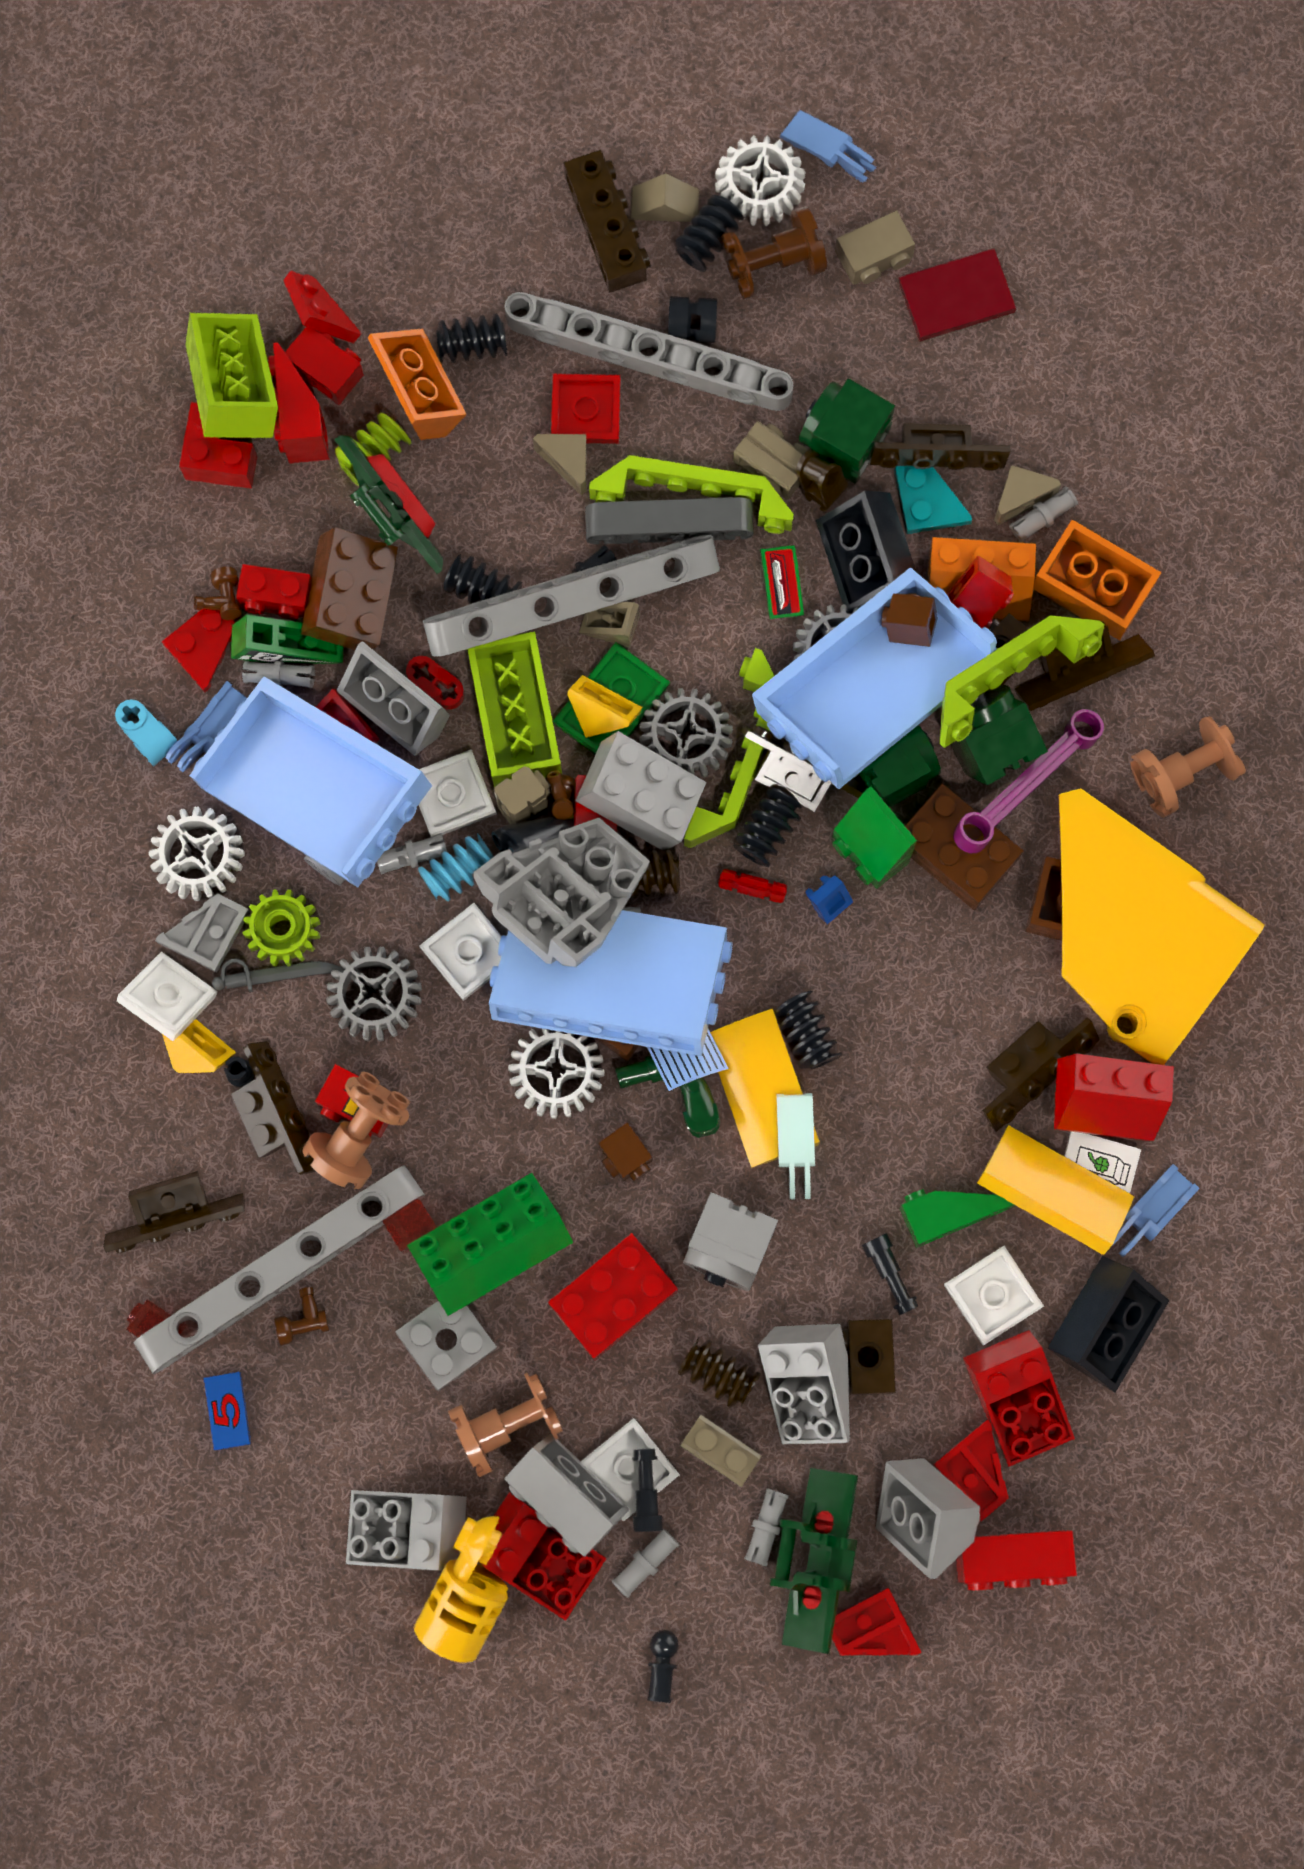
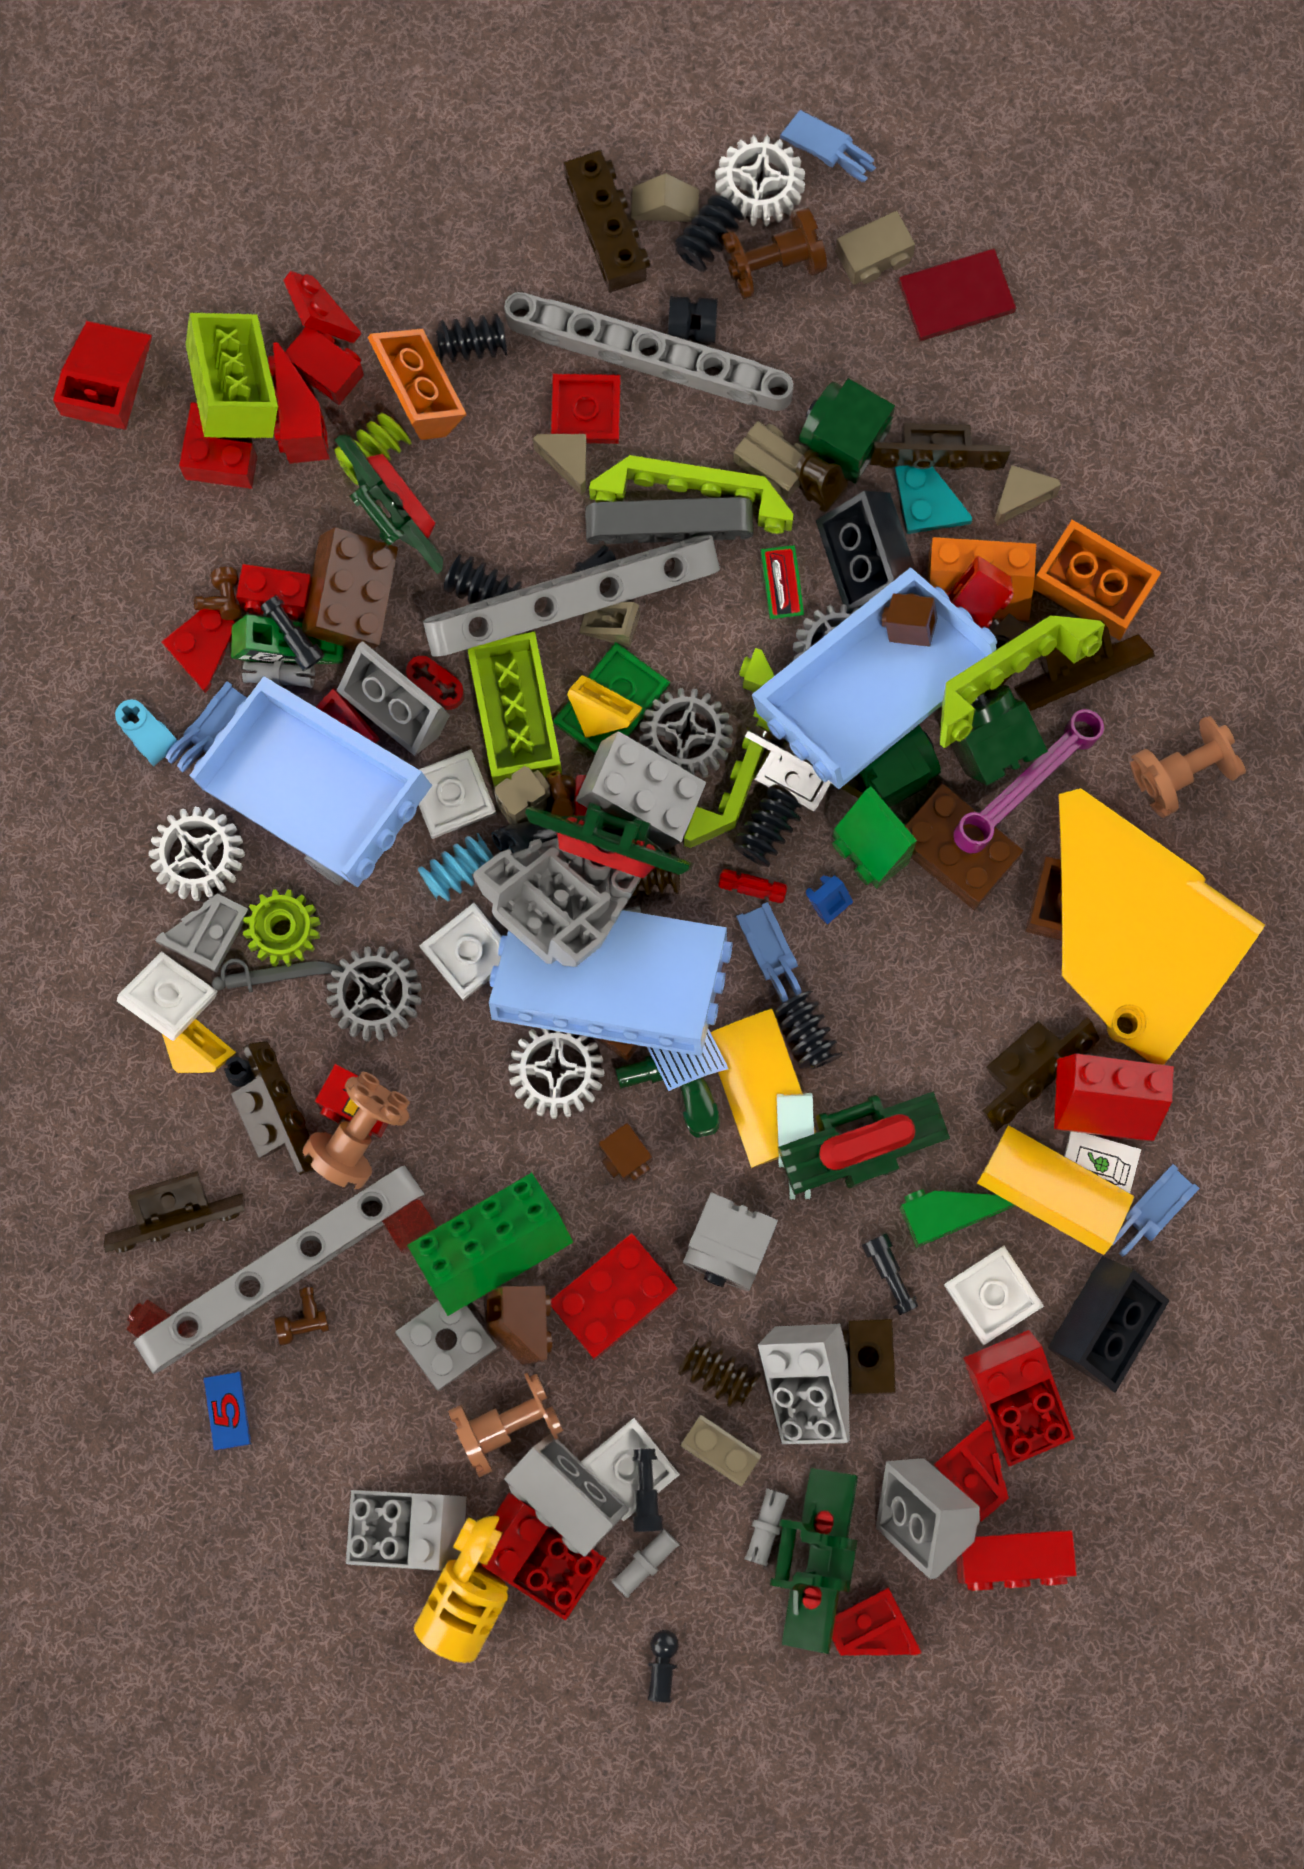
light grey pin [377,833,447,875] -> none
light grey pin [1009,486,1078,543] -> none
none -> red slope [53,321,152,430]
none -> black piece [260,595,325,671]
none -> reddish brown slope [485,1286,552,1365]
none -> dark green piece [525,802,694,878]
none -> medium blue arm [736,902,802,1003]
none -> dark green piece [777,1091,950,1195]

